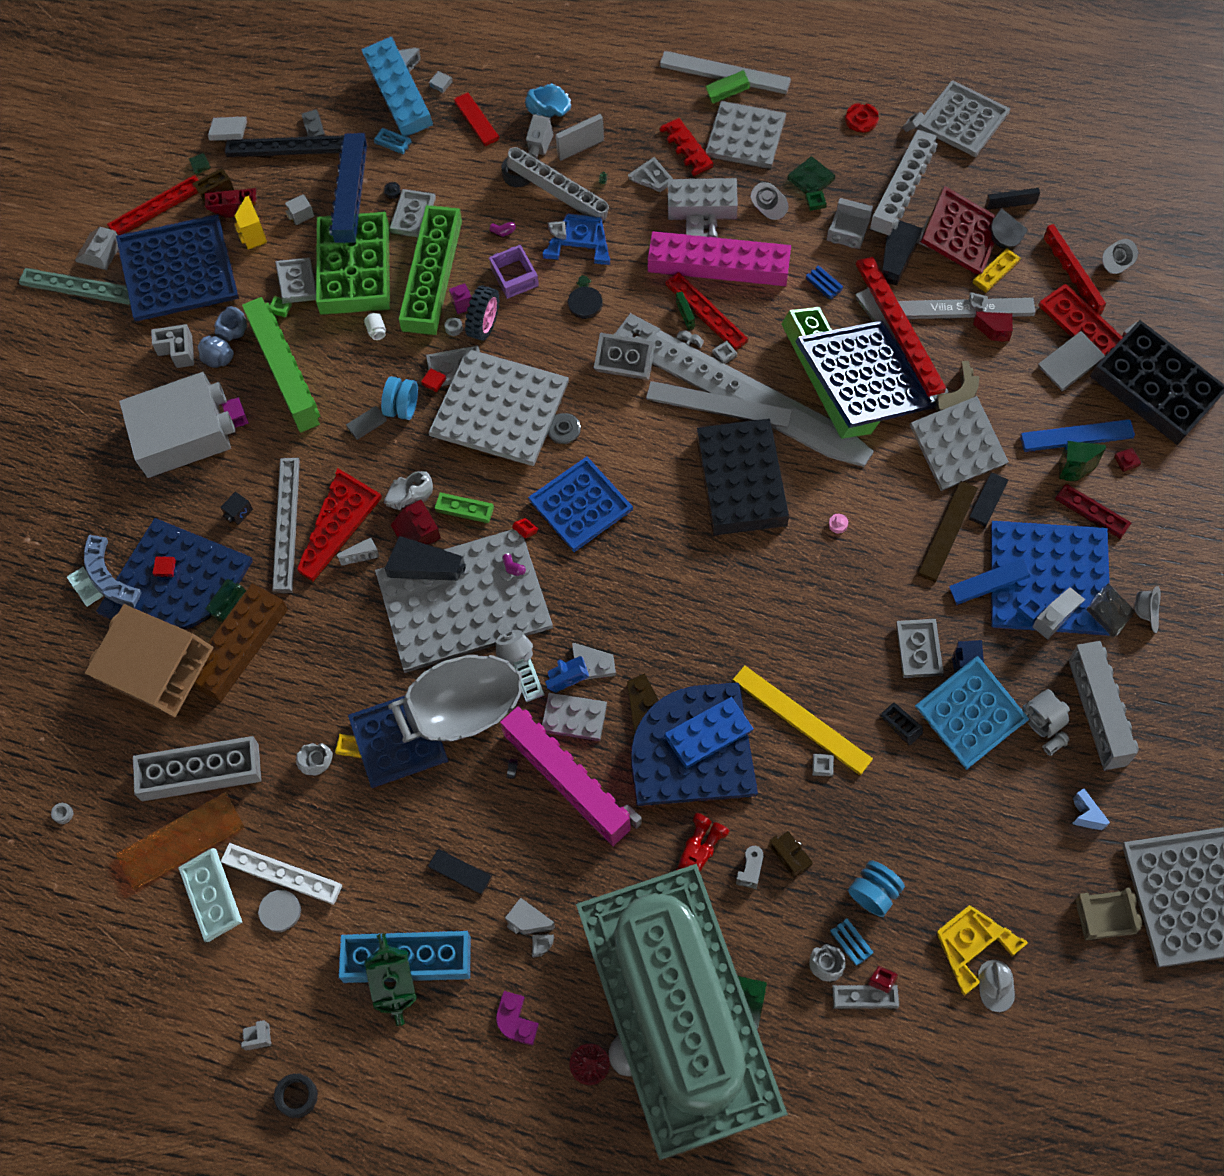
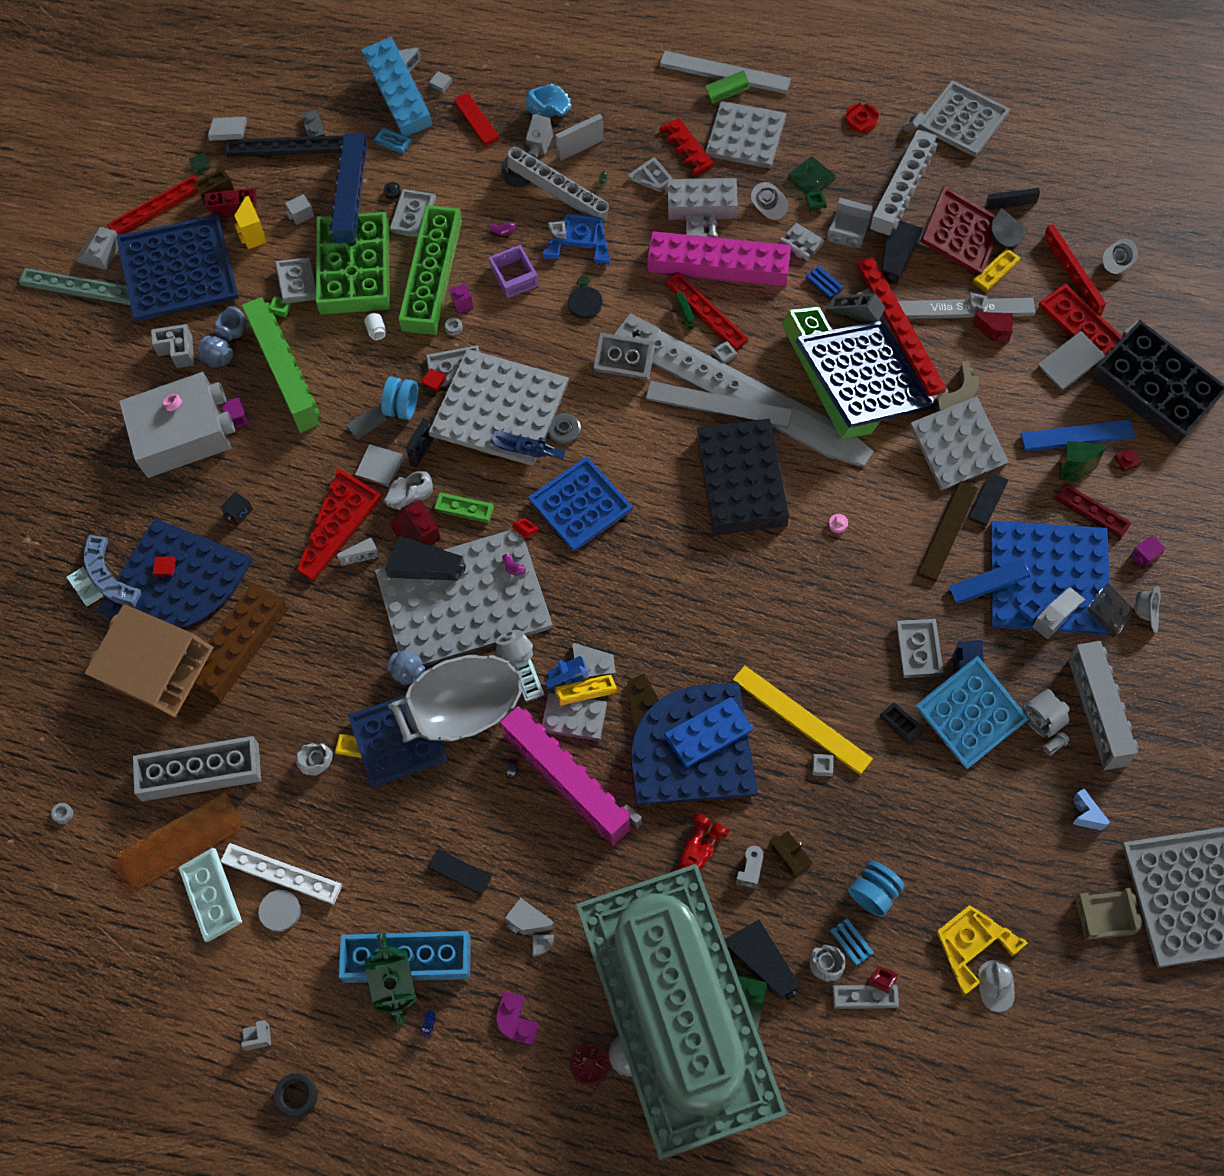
clear green hinge [205,578,246,623] -> none
light grey tile [272,458,300,594] -> none
black wheel [465,285,500,341] -> none
light grey piece [676,330,704,348] -> none
none -> bright pink tile [162,394,182,411]
none -> light grey tile [355,444,404,488]
none -> sand blue hair [386,651,425,685]
none -> black tile [405,418,434,468]
none -> clear blue tile [422,1011,436,1038]
none -> dark blue piece [491,430,565,459]
none -> yellow tile [554,674,617,706]
none -> black slope [724,919,800,1000]
none -> light grey plate [779,223,824,261]
none -> dark grey slope [827,293,885,322]
none -> magenta brick [1130,535,1166,569]

